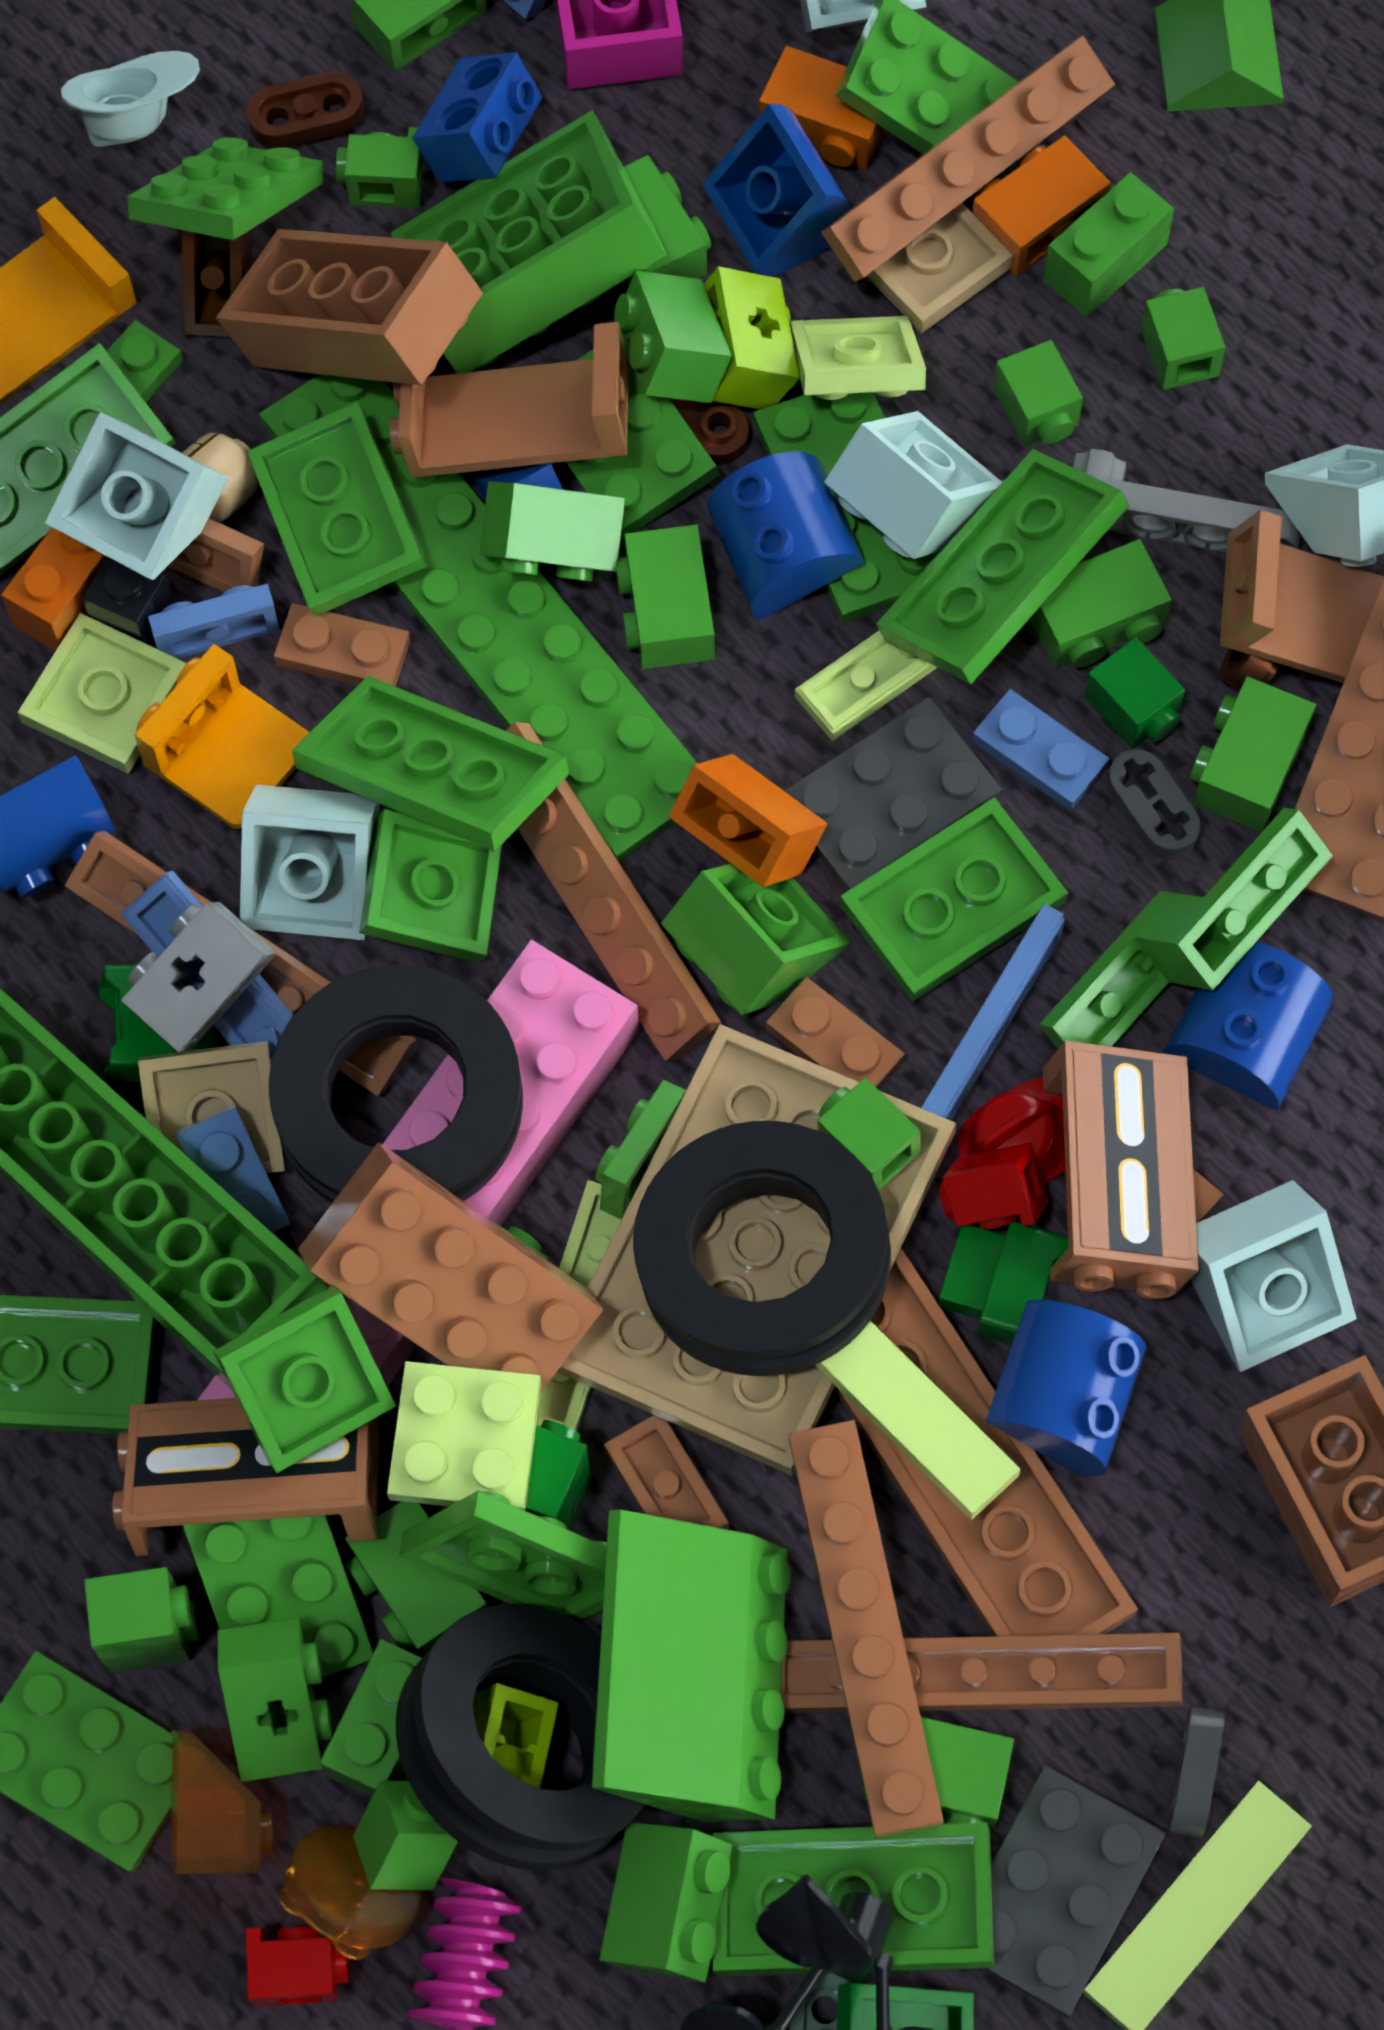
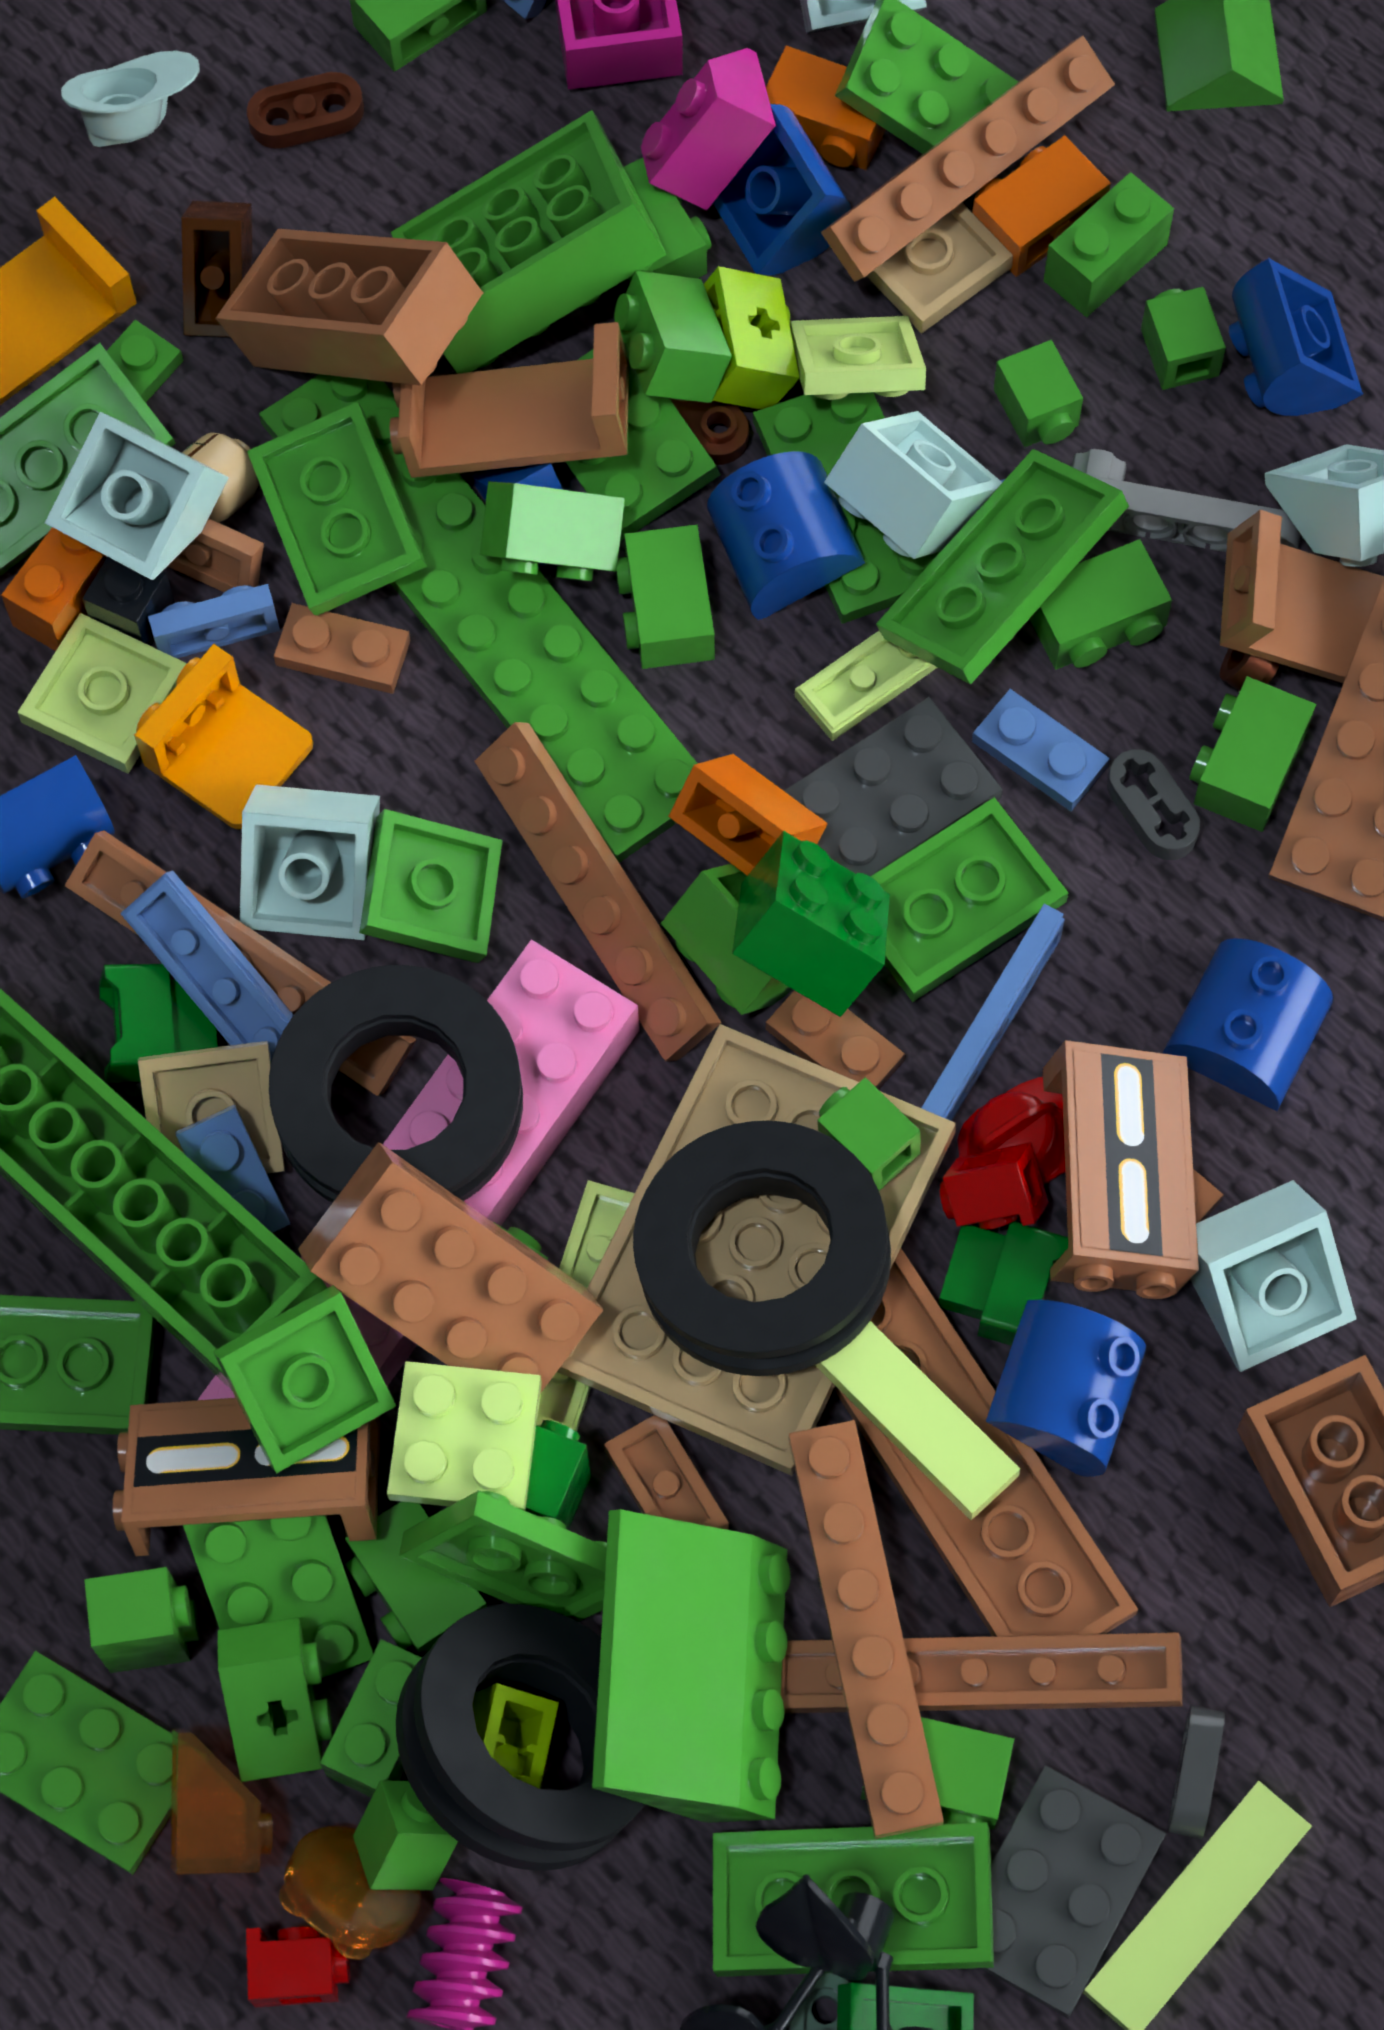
light grey brick [121,902,277,1052] -> none
bright green plate [128,137,323,241] -> none
bright green plate [292,676,570,852] -> none
bright green brick [336,127,424,209] -> none
blue brick [412,52,542,182] -> none
bright green plate [596,1080,686,1220] -> none
bright green brick [599,1822,733,1983] -> none
bright green bracket [1039,808,1333,1048] -> none
green brick [1084,637,1185,749] -> none
none -> dark pink slope [641,48,776,210]
none -> green brick [732,831,890,1017]
none -> blue brick [1229,258,1363,416]

